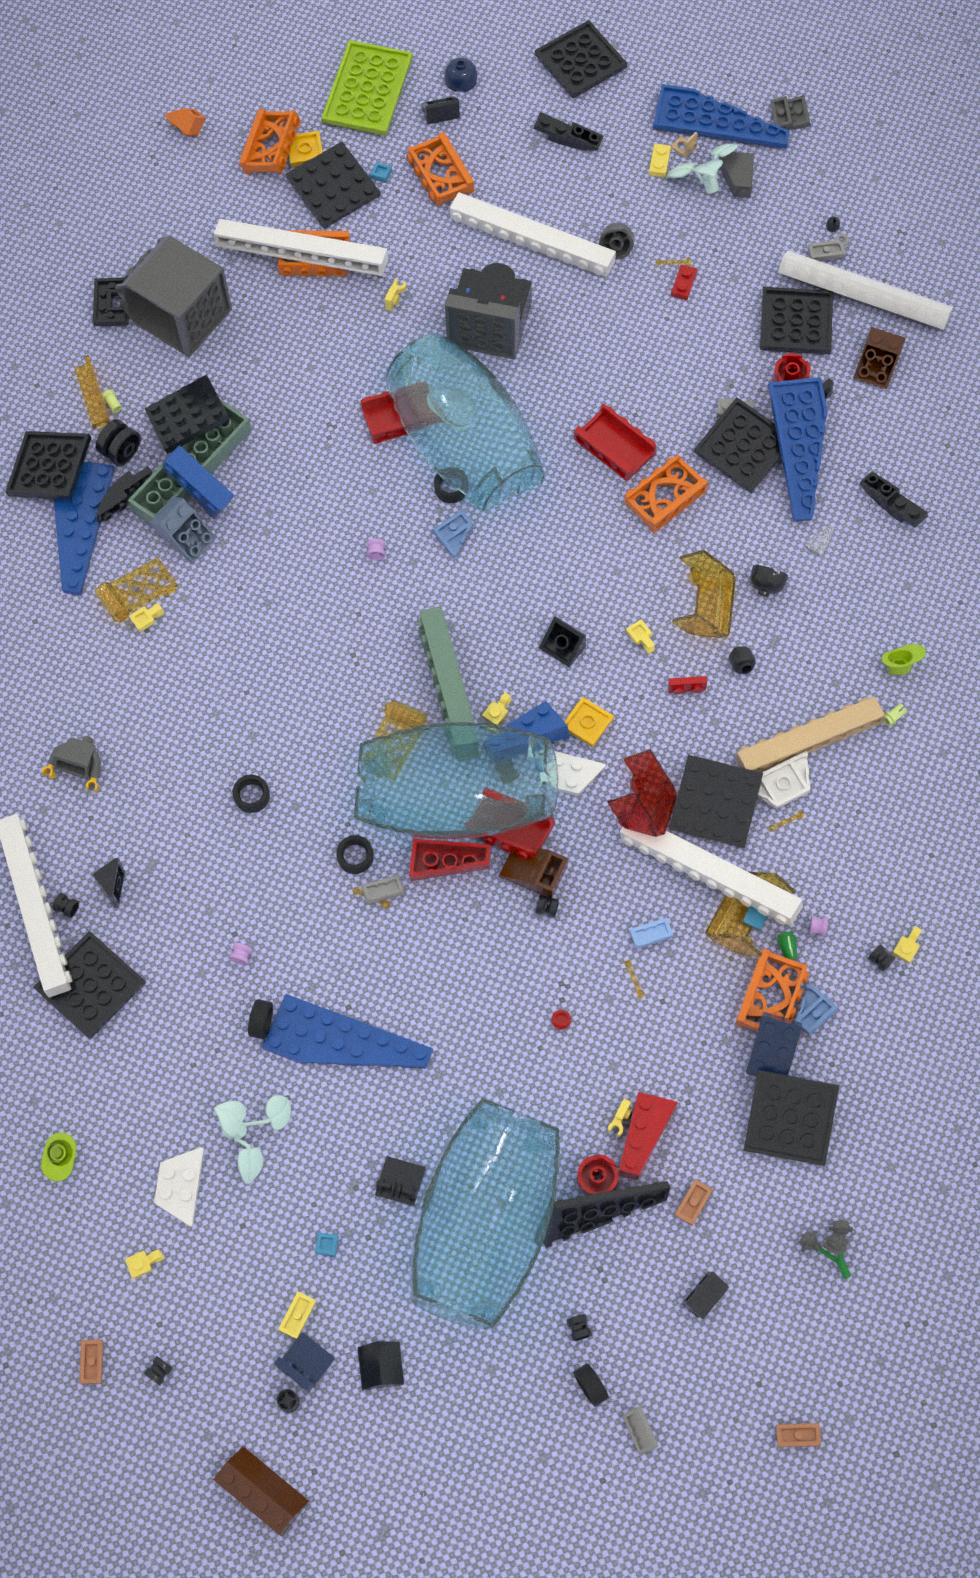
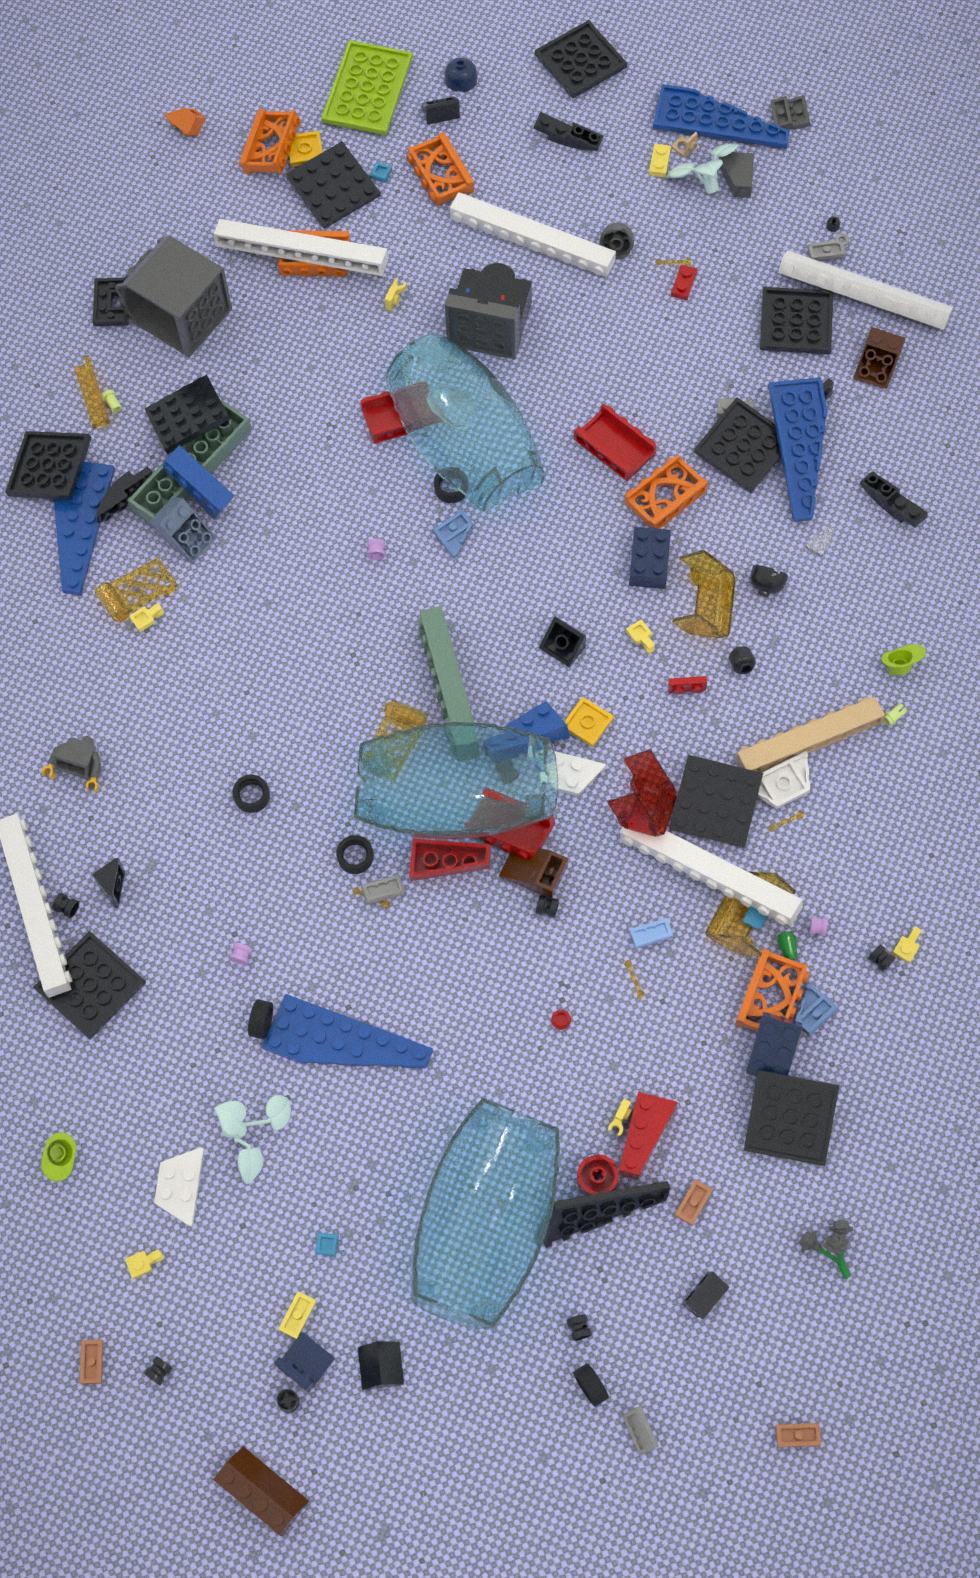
black wheel [95,419,141,466] -> none
black hinge [375,1156,426,1206] -> none
light yellow plate [482,692,512,728] -> none
red brick [773,353,811,382] -> none
none -> dark blue brick [629,527,671,589]

